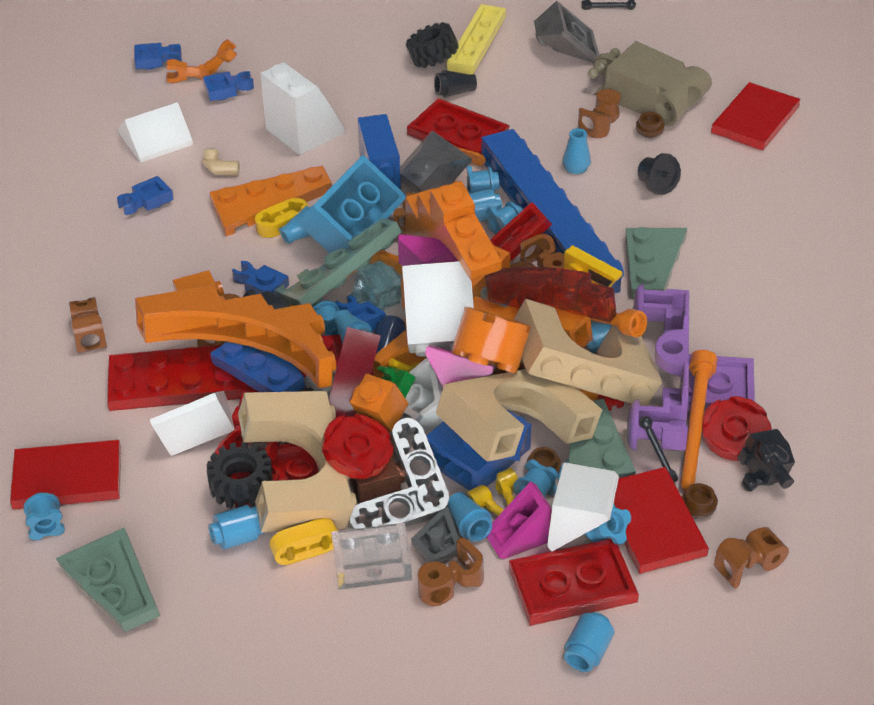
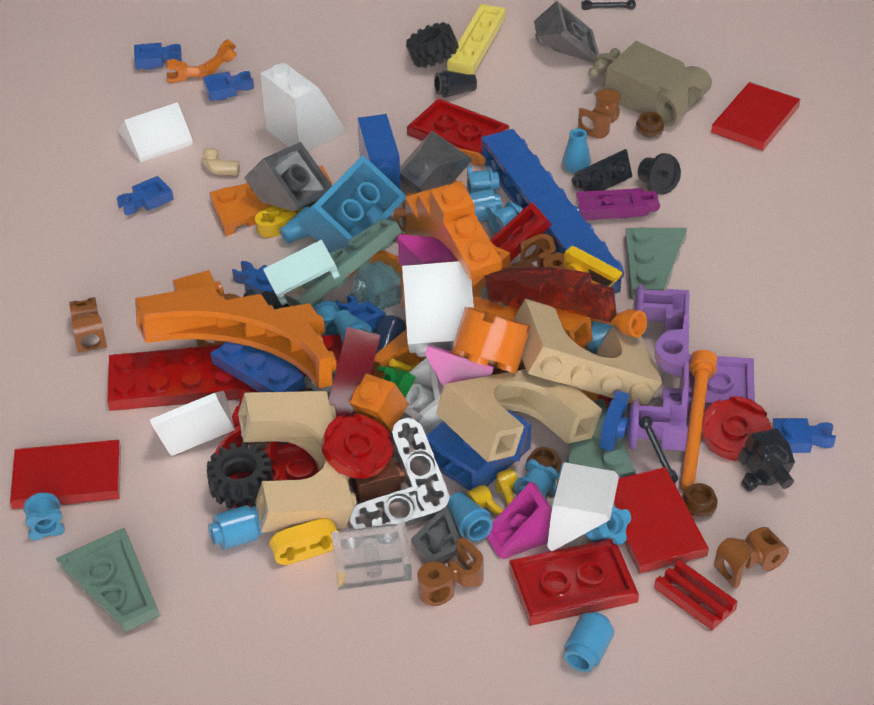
none -> flat silver slope [244,142,332,211]
none -> light aqua hinge [263,239,340,305]
none -> black hinge [571,149,633,192]
none -> magenta hinge [576,188,660,220]
none -> blue plate [599,390,630,451]
none -> red tile [654,559,738,631]
none -> blue plate [772,418,836,453]

